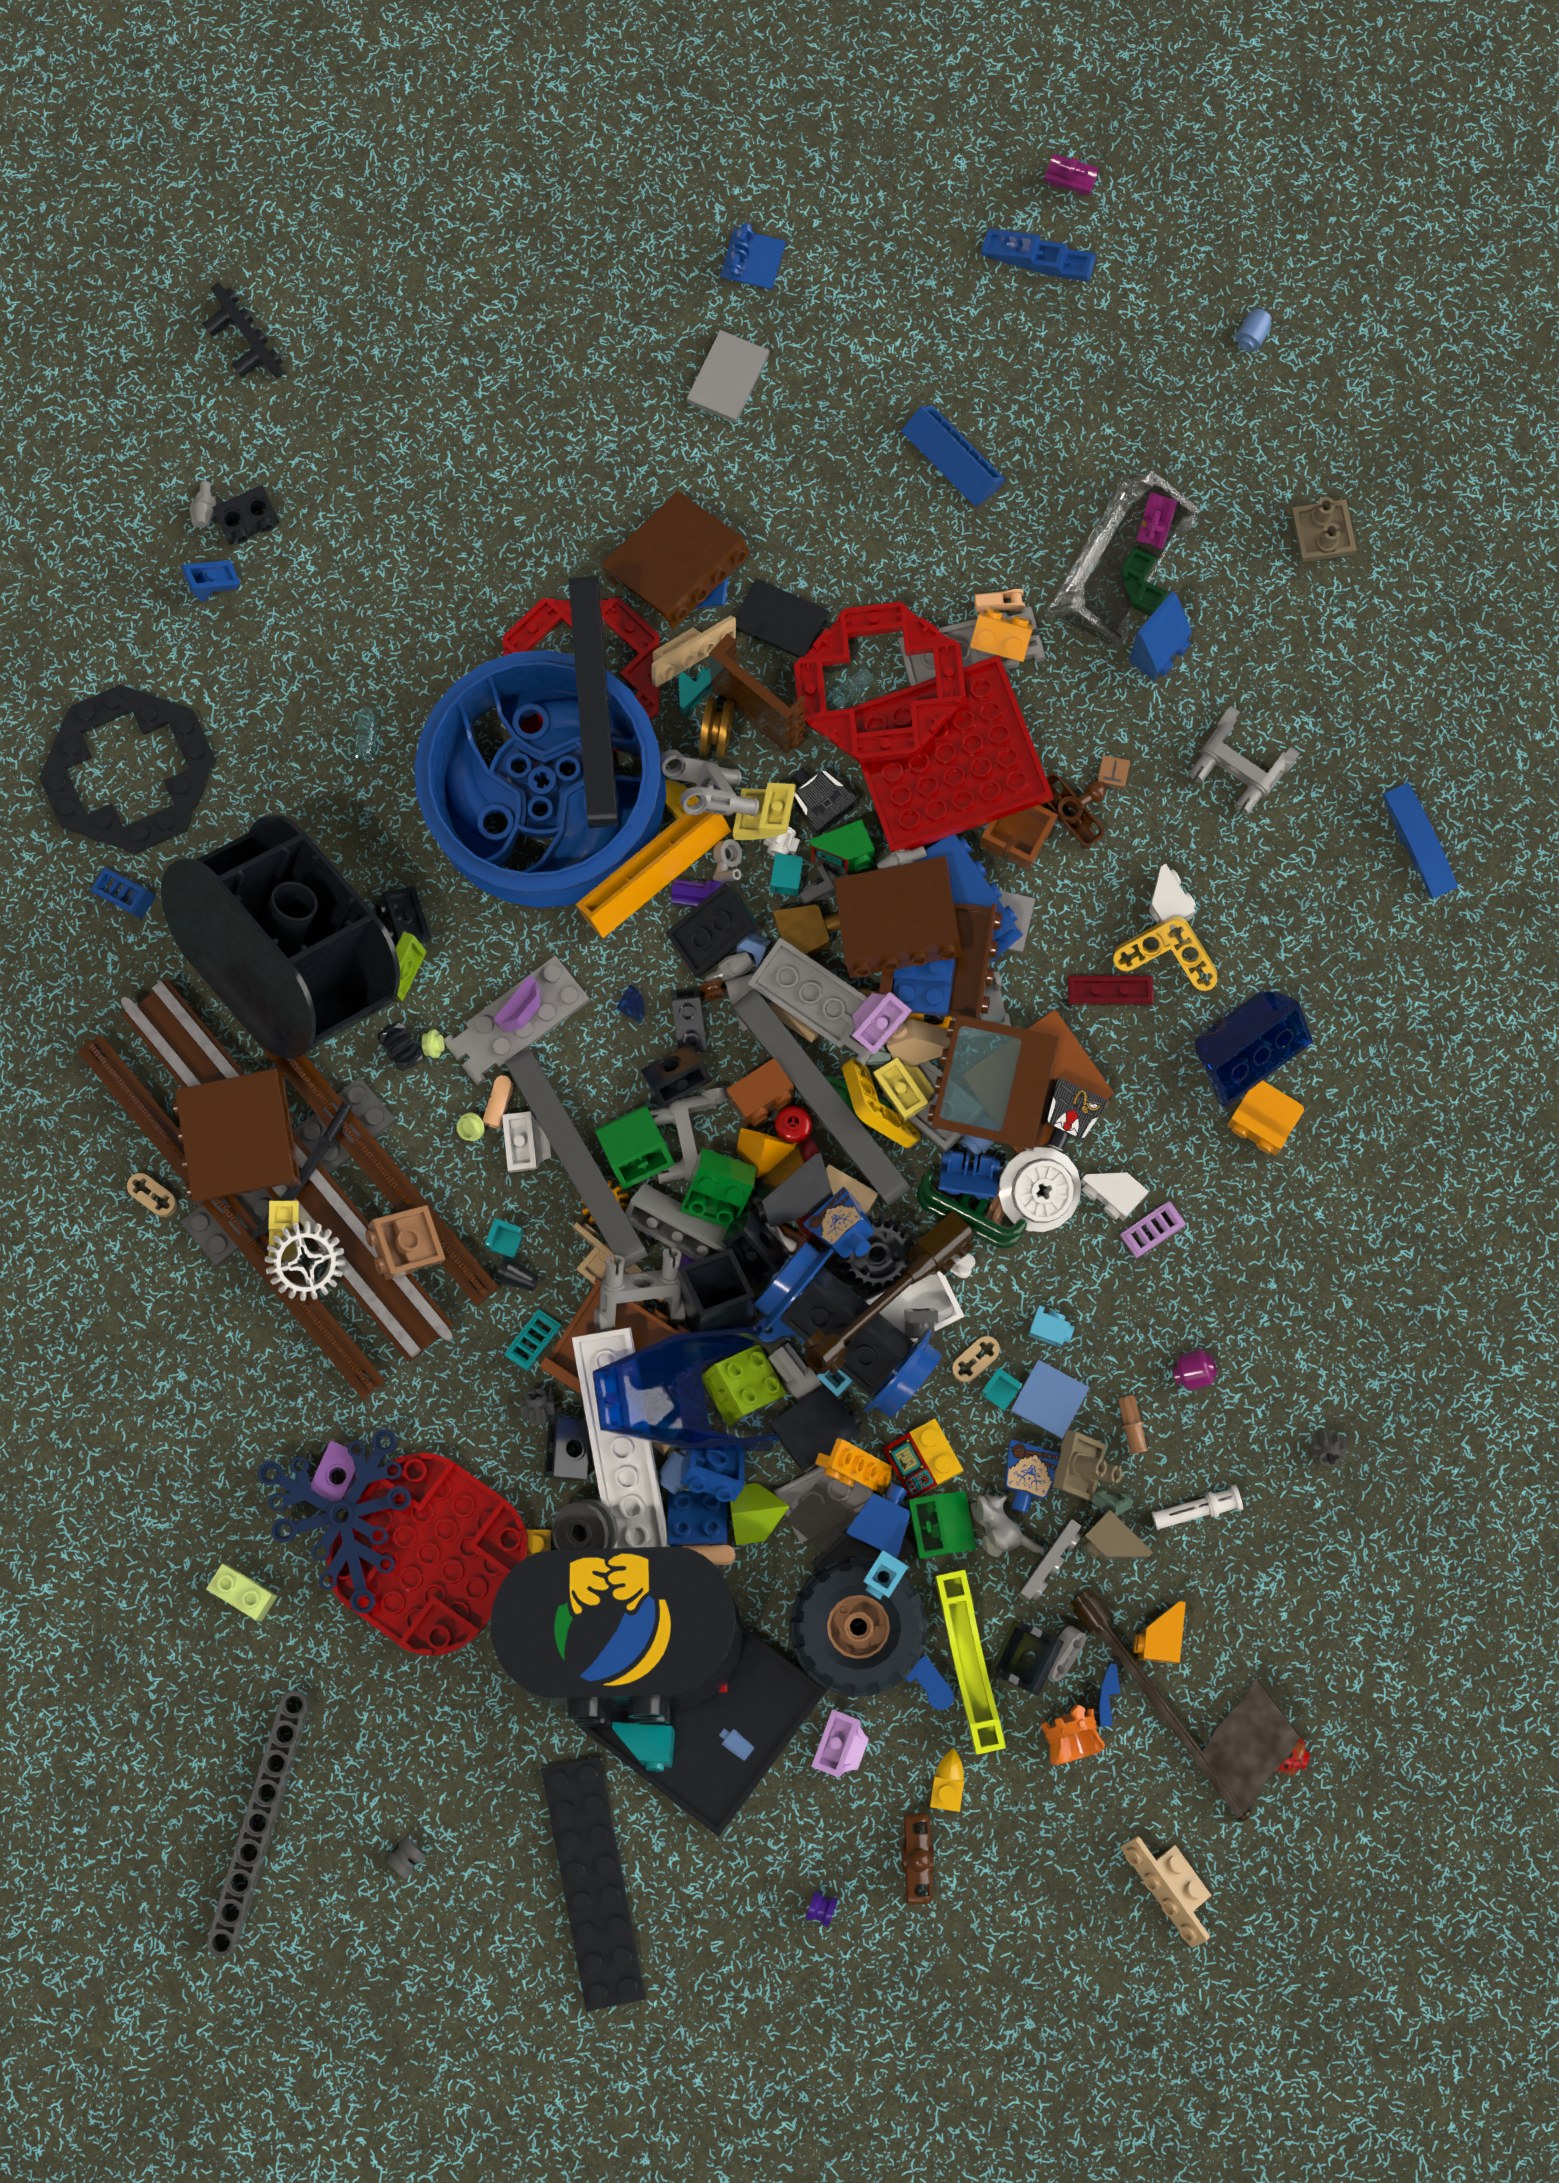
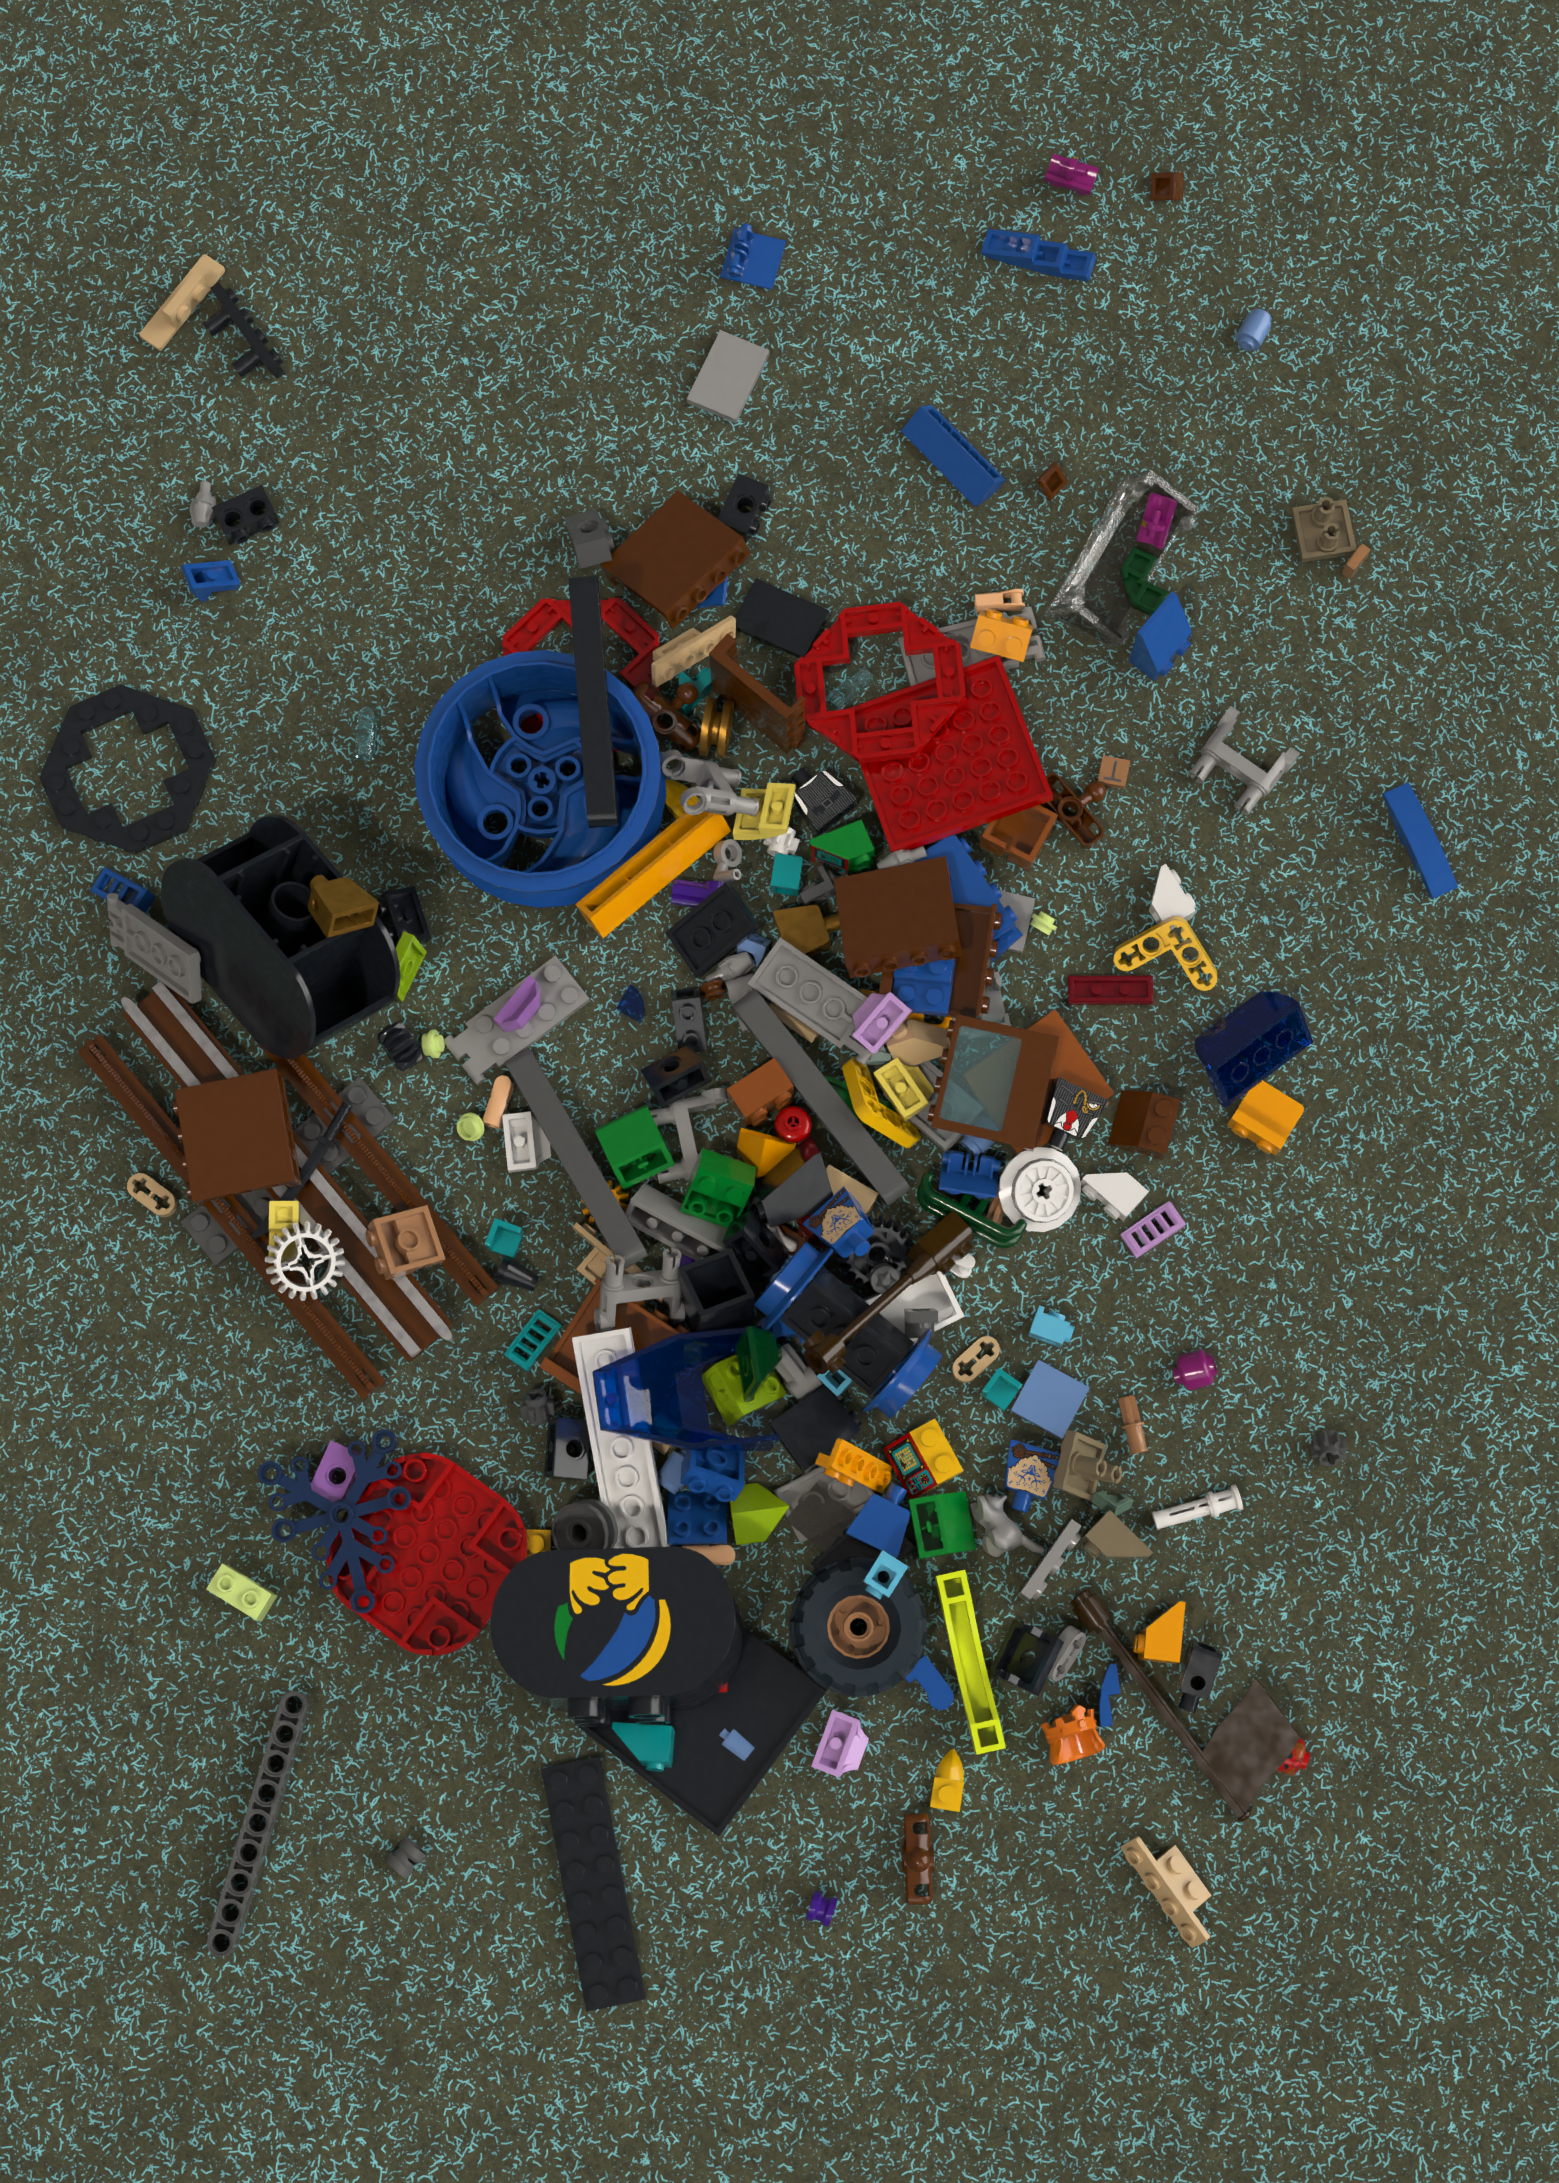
none -> light grey hinge [107,893,202,1004]
none -> tan bracket [139,254,225,351]
none -> pearl gold torso [308,875,379,938]
none -> dark grey brick [565,509,614,569]
none -> reddish brown piece [632,681,701,752]
none -> black brick [717,473,772,543]
none -> dark green slope [735,1326,782,1402]
none -> dark grey tile [869,1263,900,1294]
none -> yellowish green plate [1030,911,1057,935]
none -> reddish brown slope [1036,462,1068,501]
none -> reddish brown slope [1107,1090,1181,1160]
none -> reddish brown slope [1151,172,1184,201]
none -> black torso [1176,1639,1223,1713]
none -> medium nougat tile [1342,544,1371,580]

